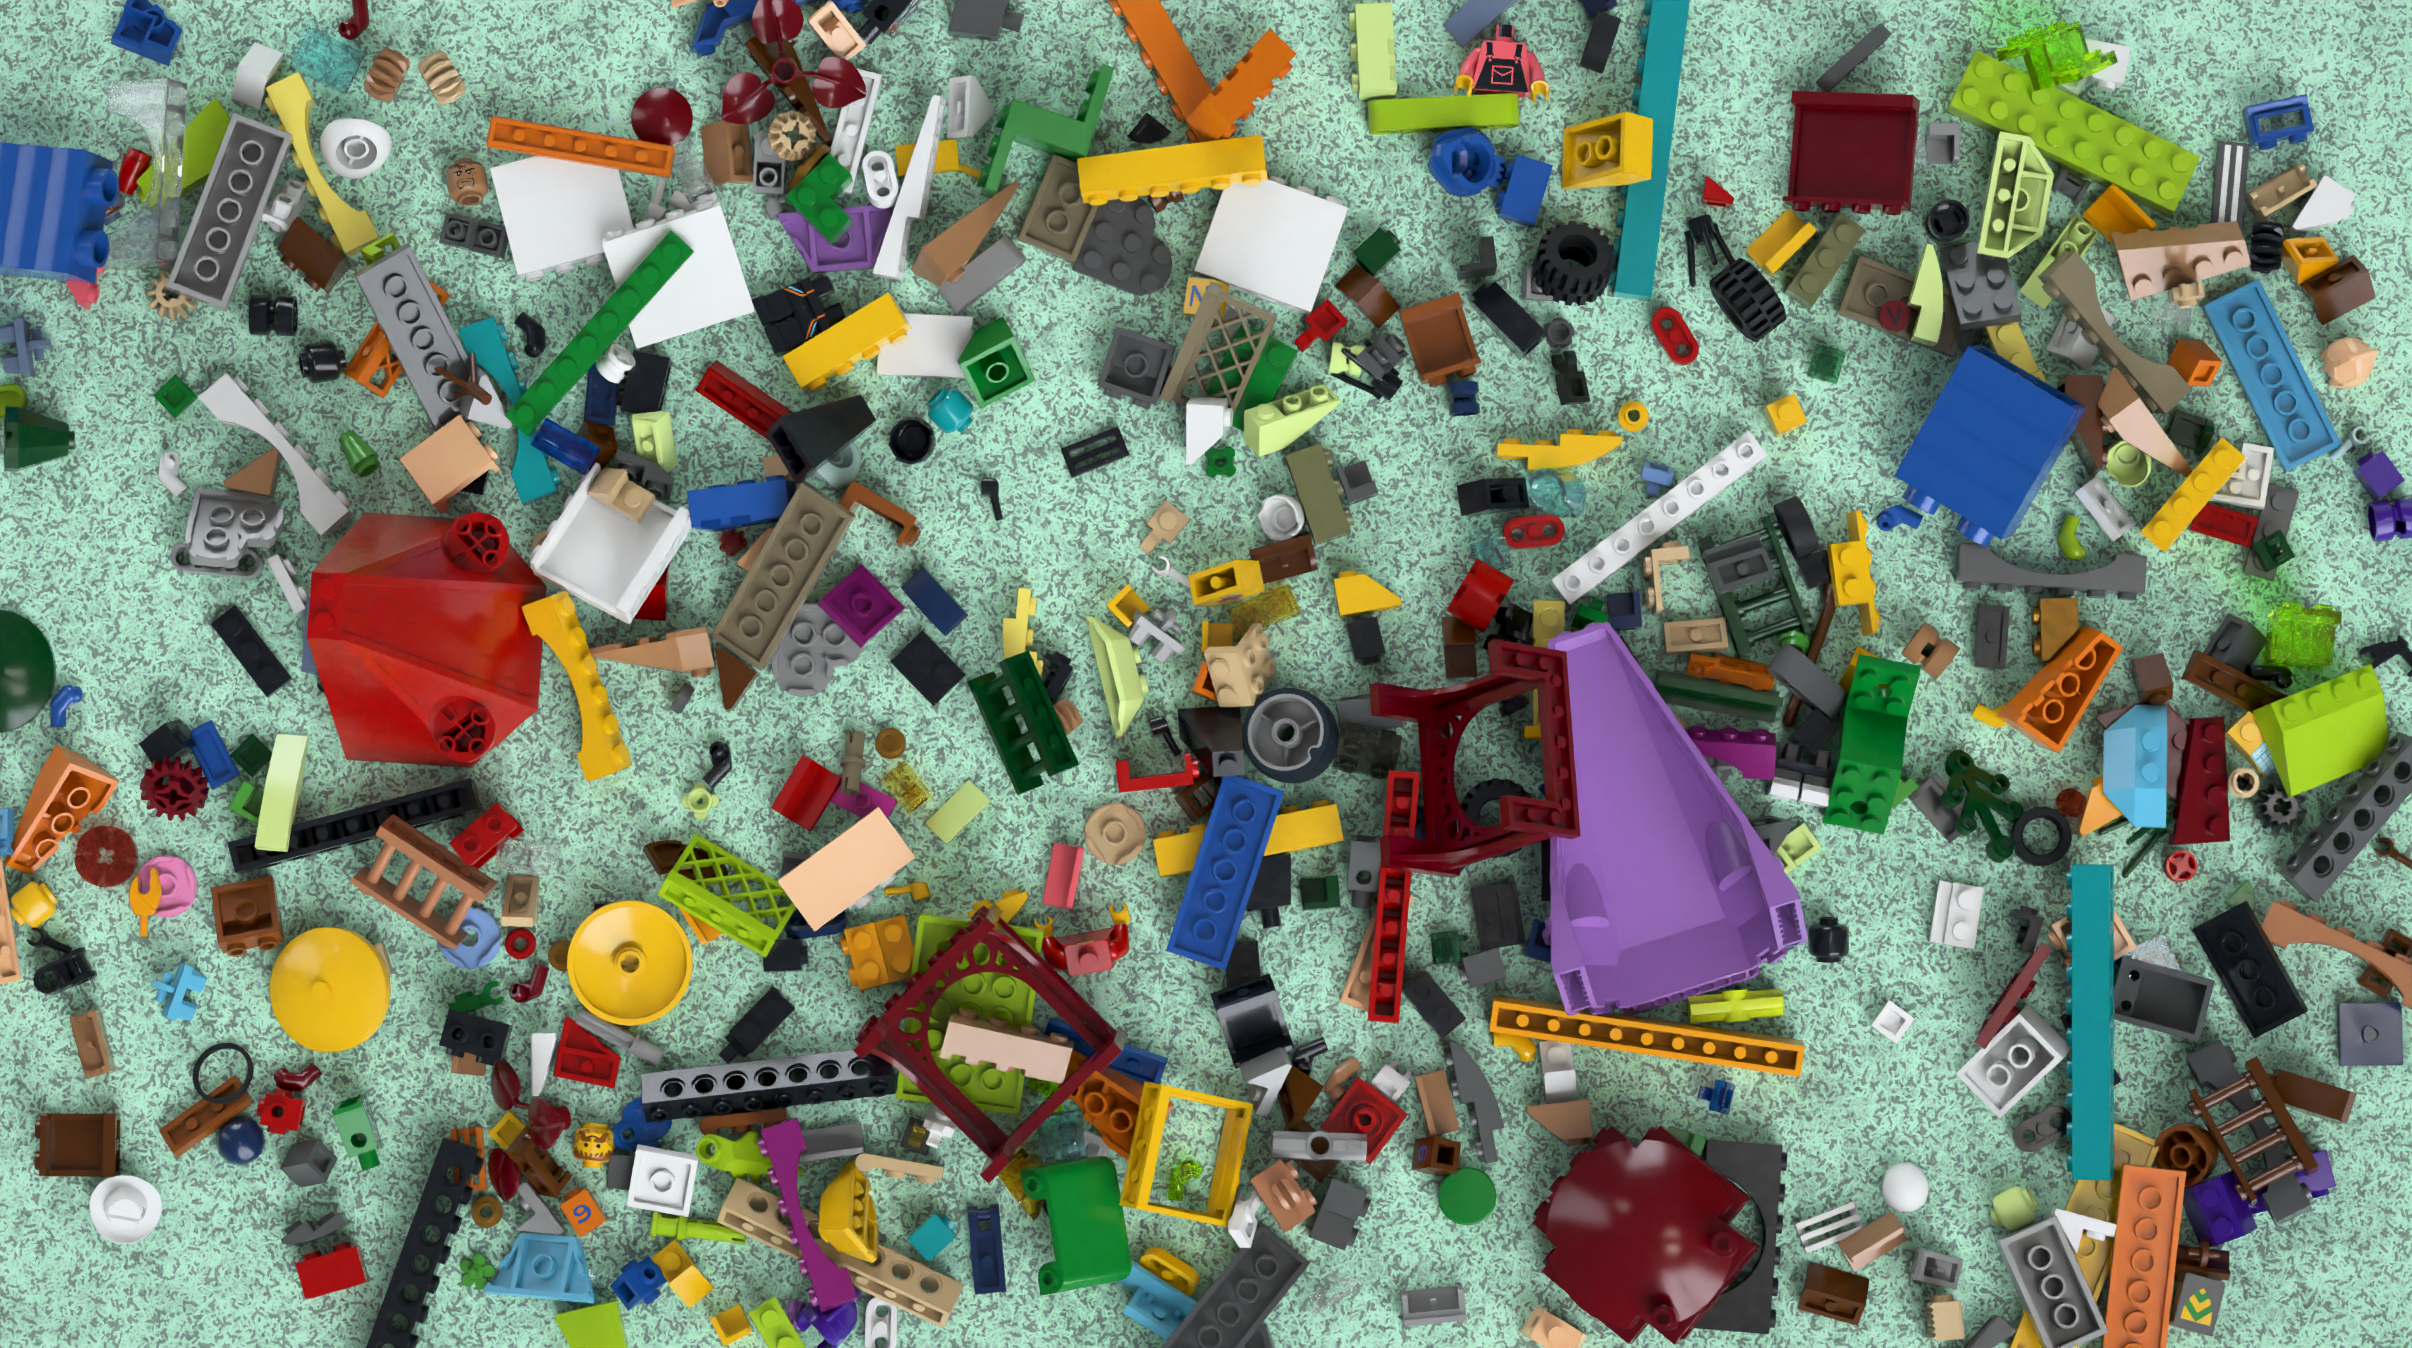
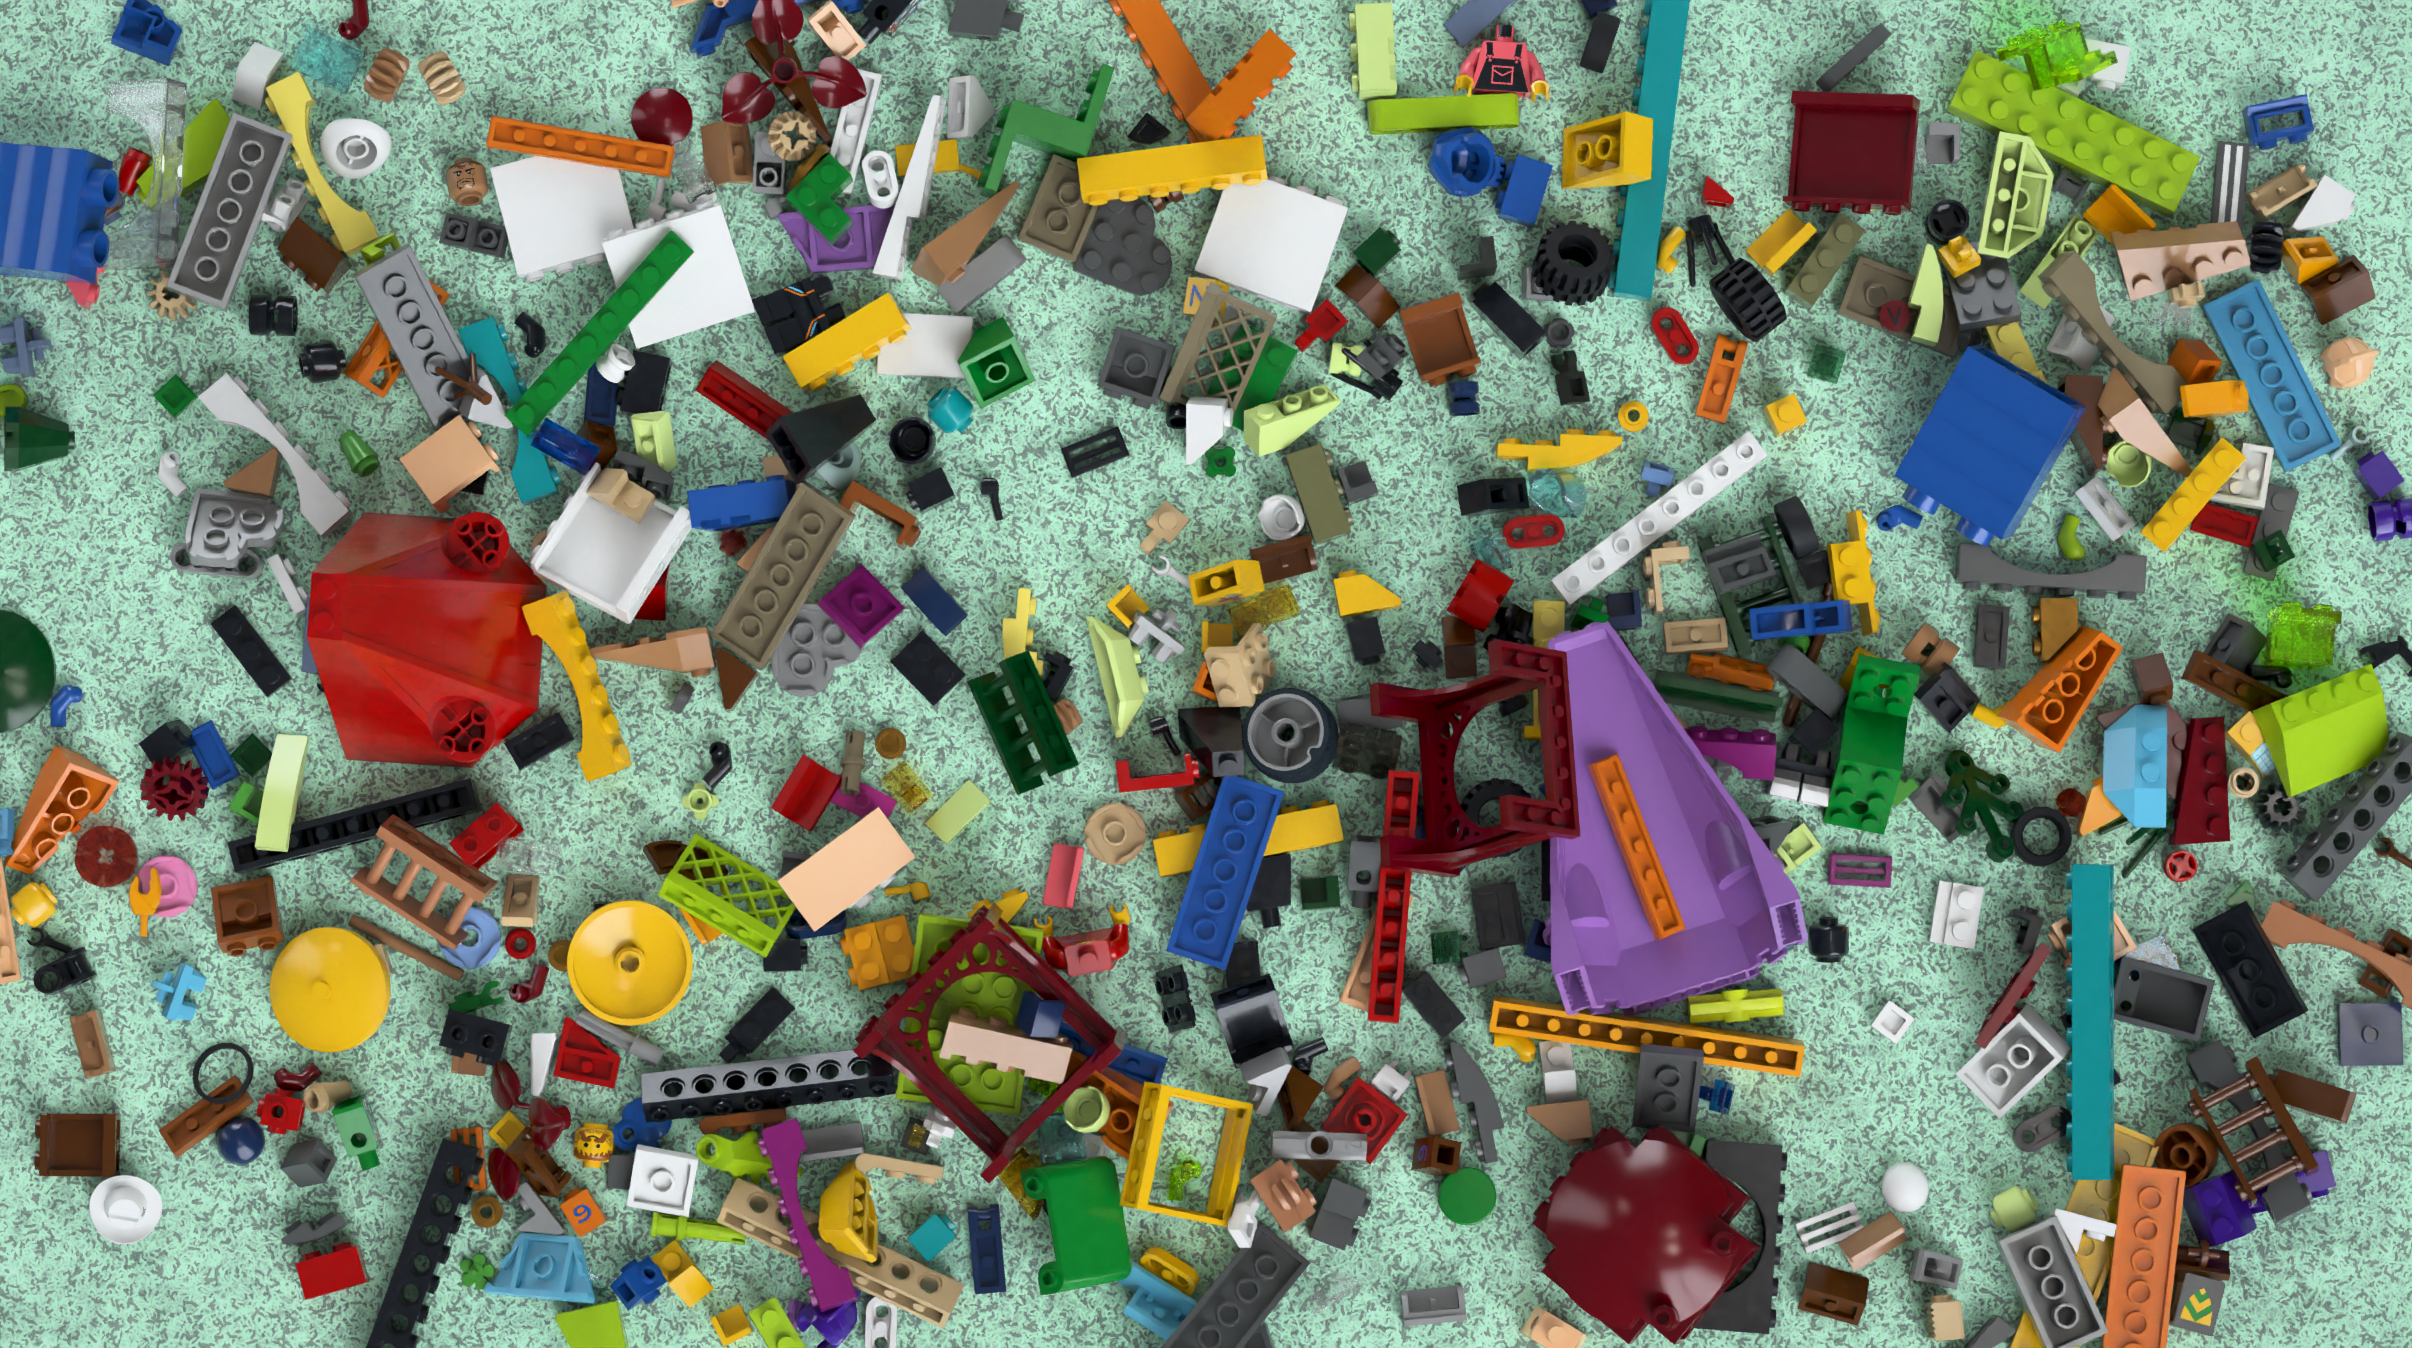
none -> tan cone [304,1080,352,1113]
none -> medium nougat bar [348,915,465,982]
none -> black plate [504,712,575,771]
none -> black brick [905,467,956,514]
none -> dark blue panel [1015,990,1065,1038]
none -> yellowish green hair [1063,1085,1110,1133]
none -> black hinge [1155,964,1197,1033]
none -> black hinge [1166,403,1186,429]
none -> black plate [1411,639,1443,672]
none -> orange tile [1587,753,1686,941]
none -> dark grey plate [1632,1044,1704,1133]
none -> yellow arm [1656,226,1686,274]
none -> orange plate [1694,333,1748,424]
none -> blue slope [1749,600,1853,640]
none -> magenta tile [1828,853,1892,888]
none -> black plate [1914,662,1980,733]
none -> yellow tile [1937,236,1981,278]
none -> light orange slope [2180,380,2249,418]

